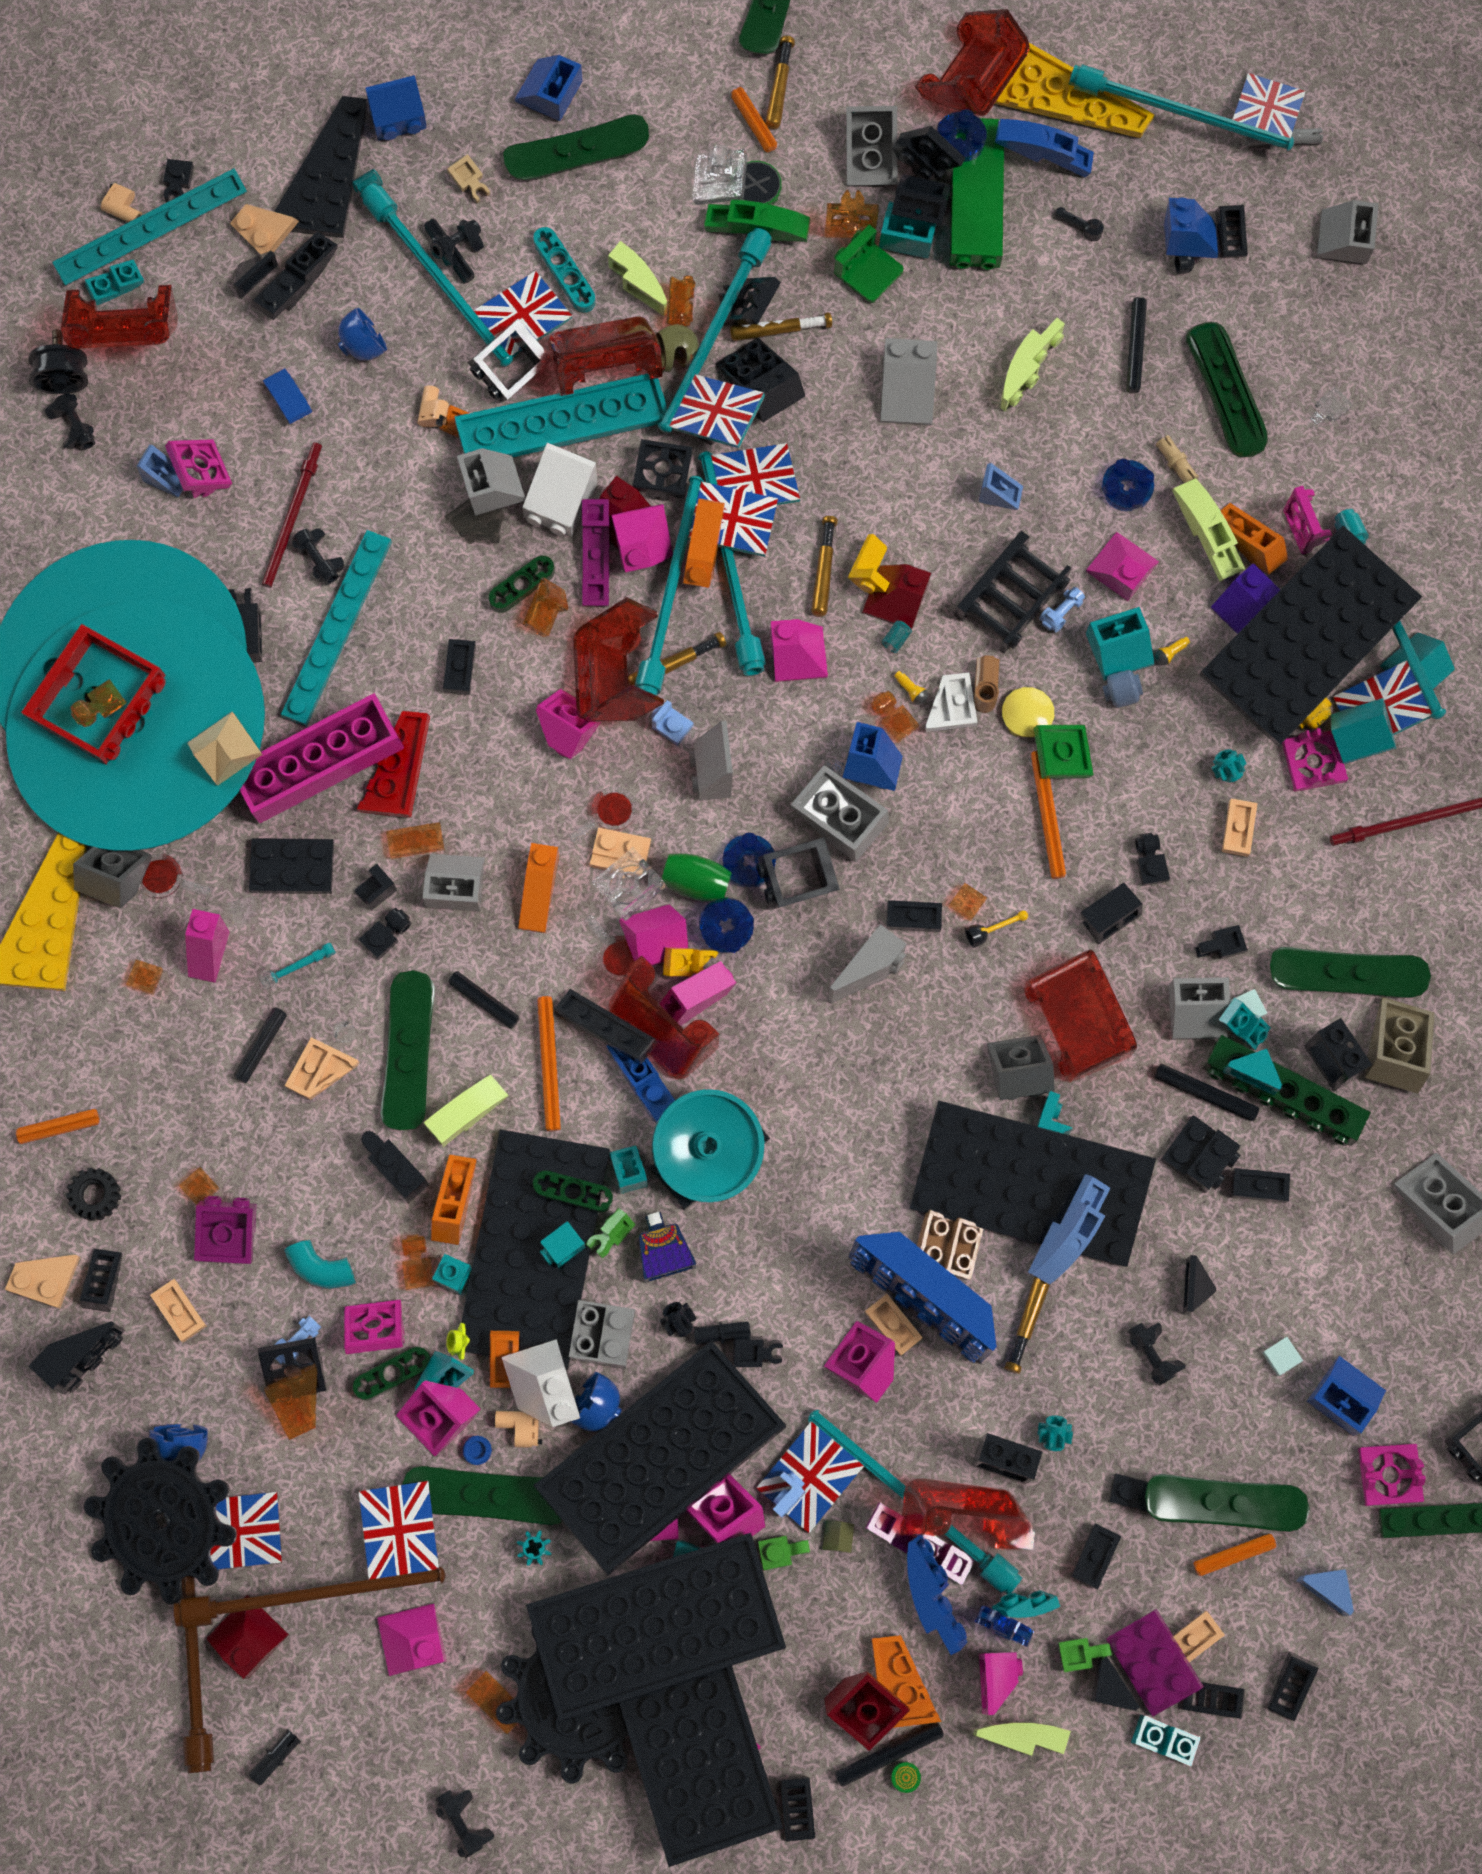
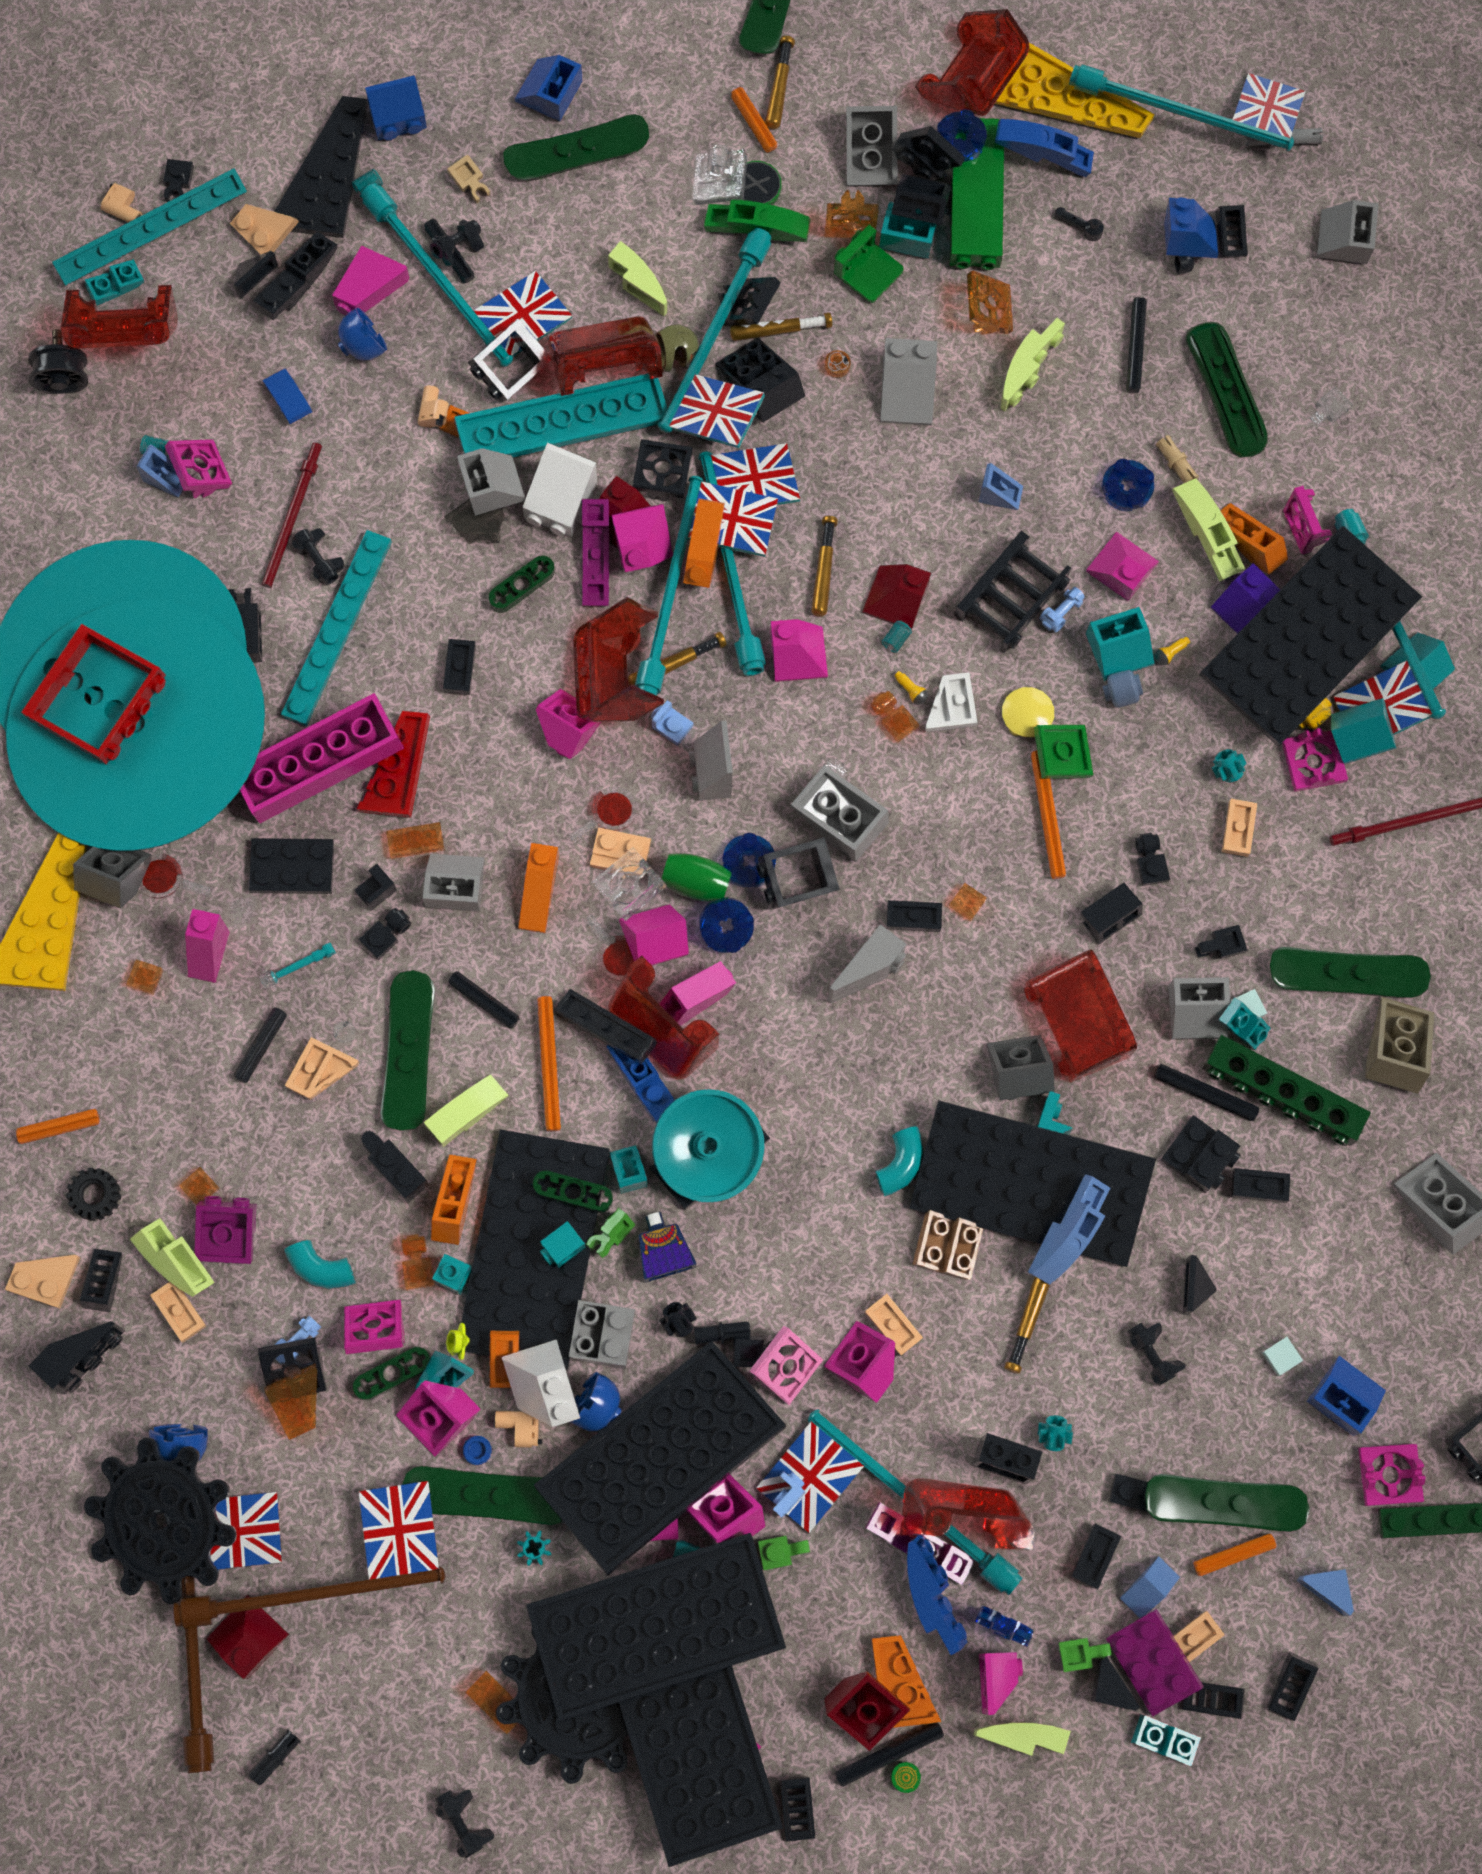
black piece [45,393,95,450] -> none
clear orange plate [71,679,127,727] -> none
tan slope [188,712,262,786] -> none
dark pink slope [377,1604,447,1676] -> none
clear orange slope [522,578,569,637] -> none
teal beam [533,227,596,313] -> none
yellow slope [663,947,718,976] -> none
clear orange hinge [667,275,696,327] -> none
olive slope [822,1520,854,1553] -> none
blue slope [842,722,903,791] -> none
yellow bracket [848,534,890,594] -> none
blue slope [848,1232,997,1364] -> none
hinge [965,910,1028,948] -> none
medium nougat piece [973,655,1000,713] -> none
teal slope [992,1590,1061,1618] -> none
teal slope [1223,1049,1282,1095] -> none
black window [1304,1018,1372,1092] -> none
none -> yellowish green slope [130,1218,215,1297]
none -> teal piece [140,435,170,457]
none -> dark pink slope [332,245,409,315]
none -> bright pink piece [749,1326,823,1405]
none -> clear orange tile [825,350,851,378]
none -> teal cylinder [875,1126,924,1197]
none -> clear orange piece [967,271,1013,335]
none -> medium blue slope [1120,1556,1180,1618]

